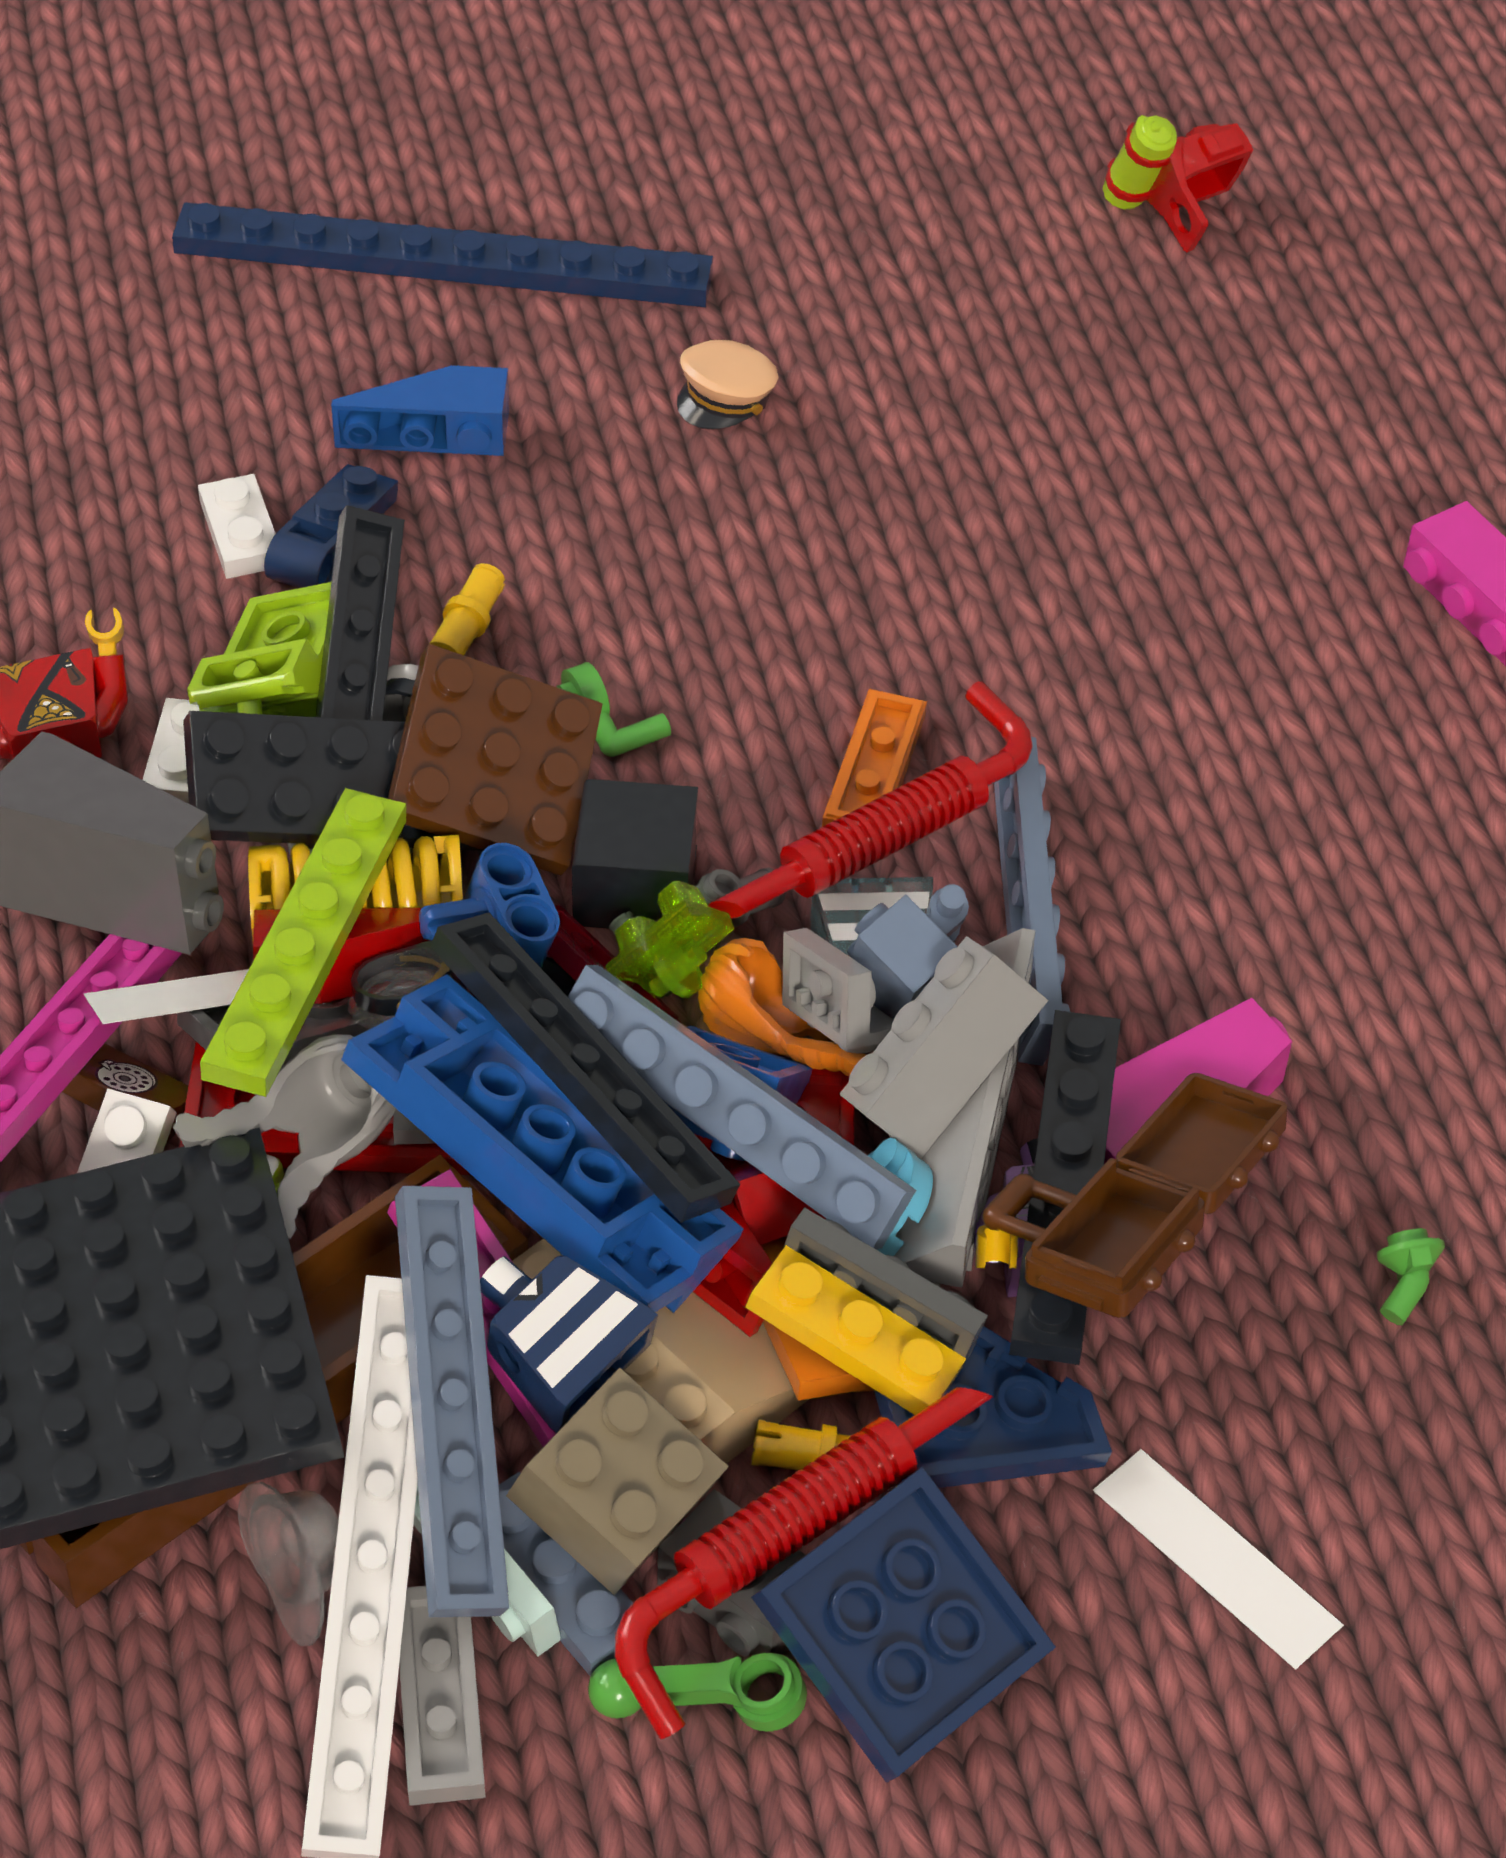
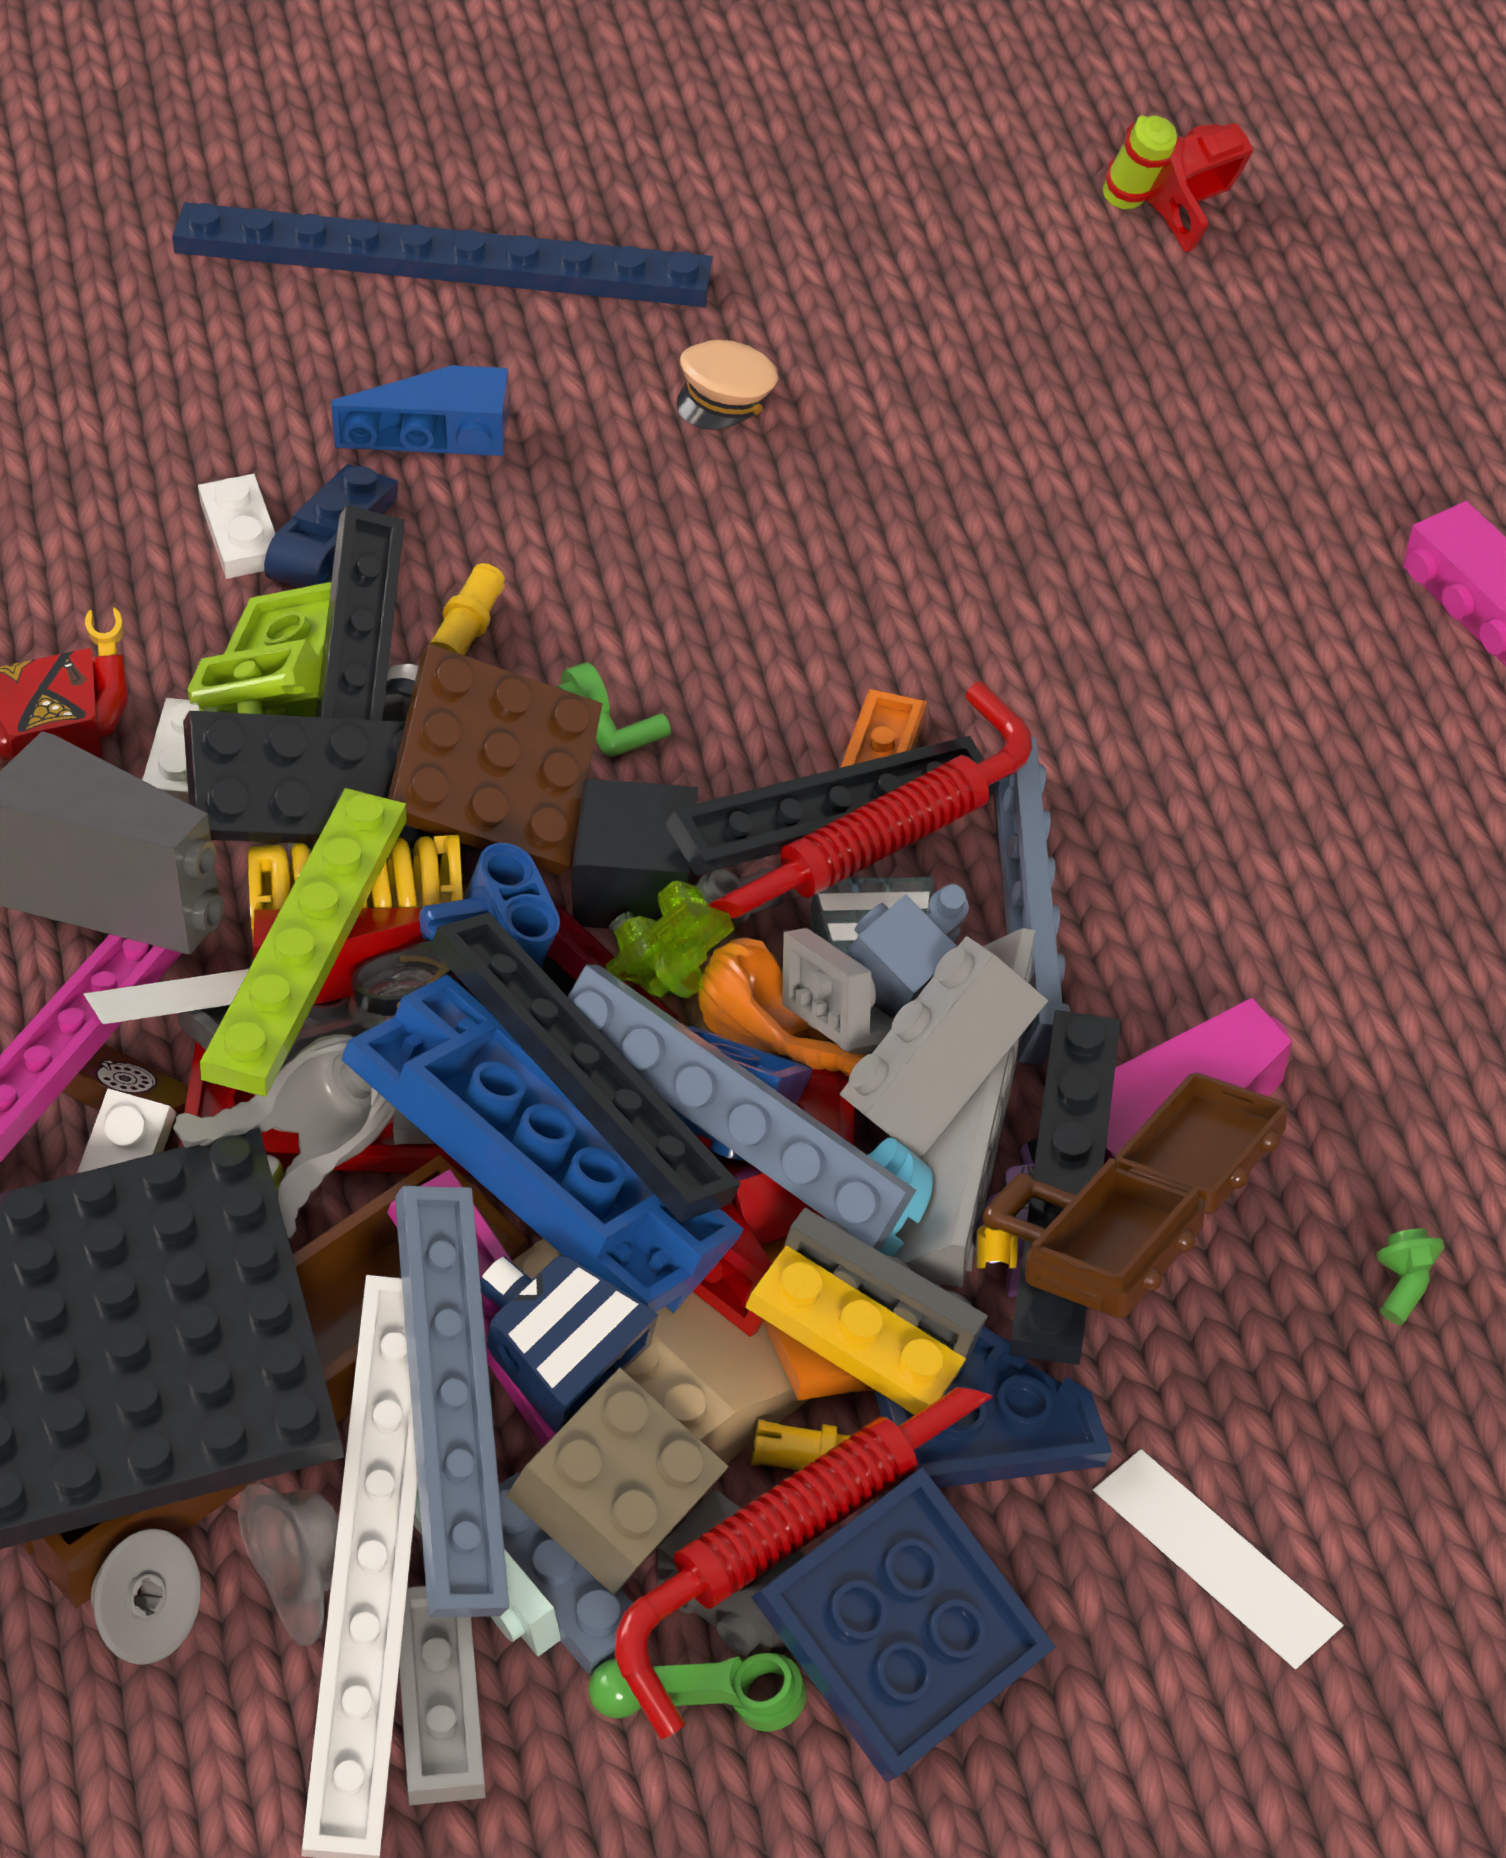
none -> light grey piece [91,1529,201,1665]
none -> black plate [666,735,1000,875]

